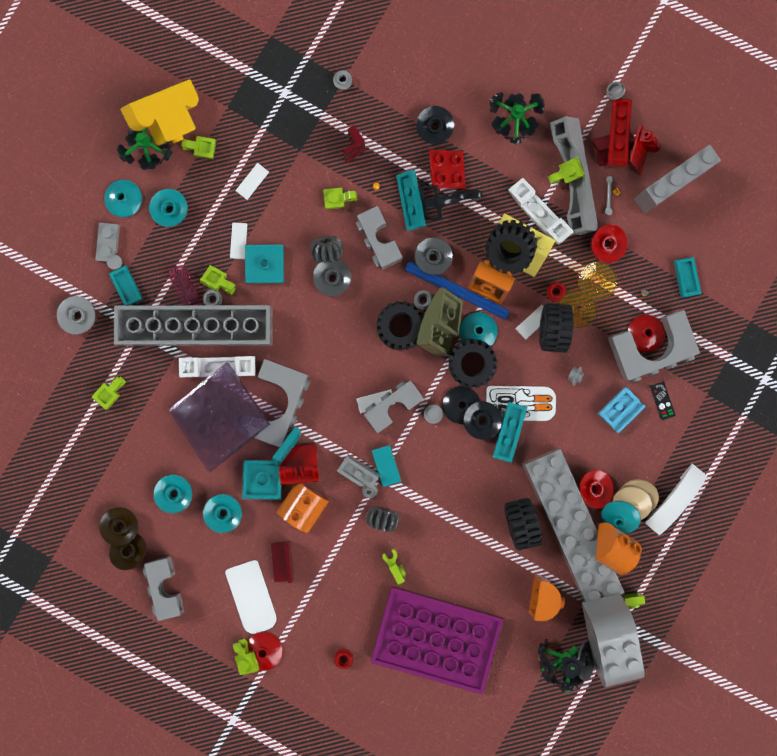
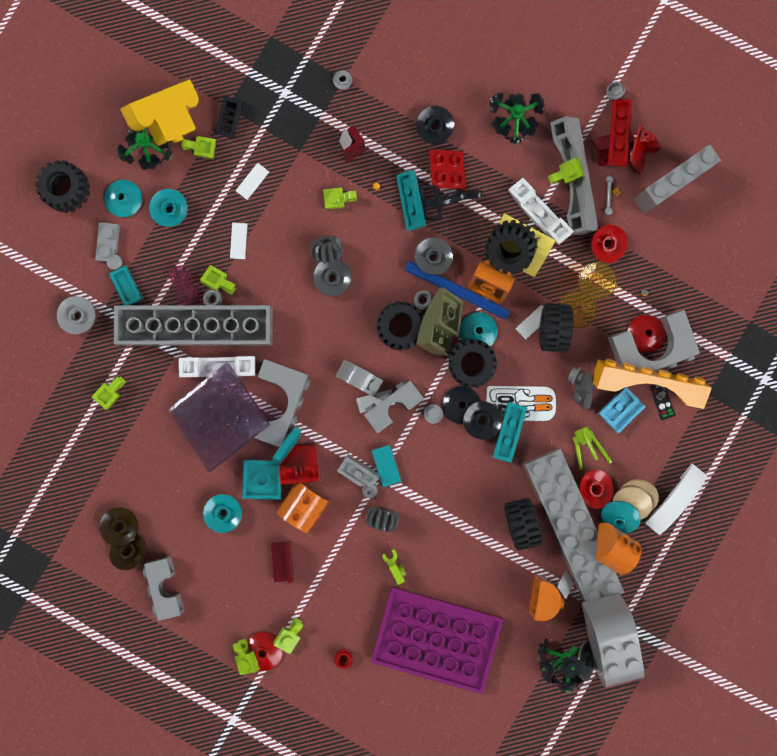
teal dish [154,475,193,513] -> none
white sticker [225,560,276,634] -> none
teal plate [245,245,284,284] -> none
light grey arch [355,206,403,270] -> none
red plate [546,282,566,301] -> none
lime plate [621,592,645,608] -> none
teal tile [673,257,702,298] -> none
none -> black tyre [35,160,90,213]
none -> black slope [215,96,244,139]
none -> lime plate [273,617,303,654]
none -> light grey brick [335,360,383,397]
none -> white sticker [339,127,352,150]
none -> white sticker [557,571,574,599]
none -> dark grey plate [573,371,593,410]
none -> lime plant [573,426,612,470]
none -> light orange arch [592,359,712,409]

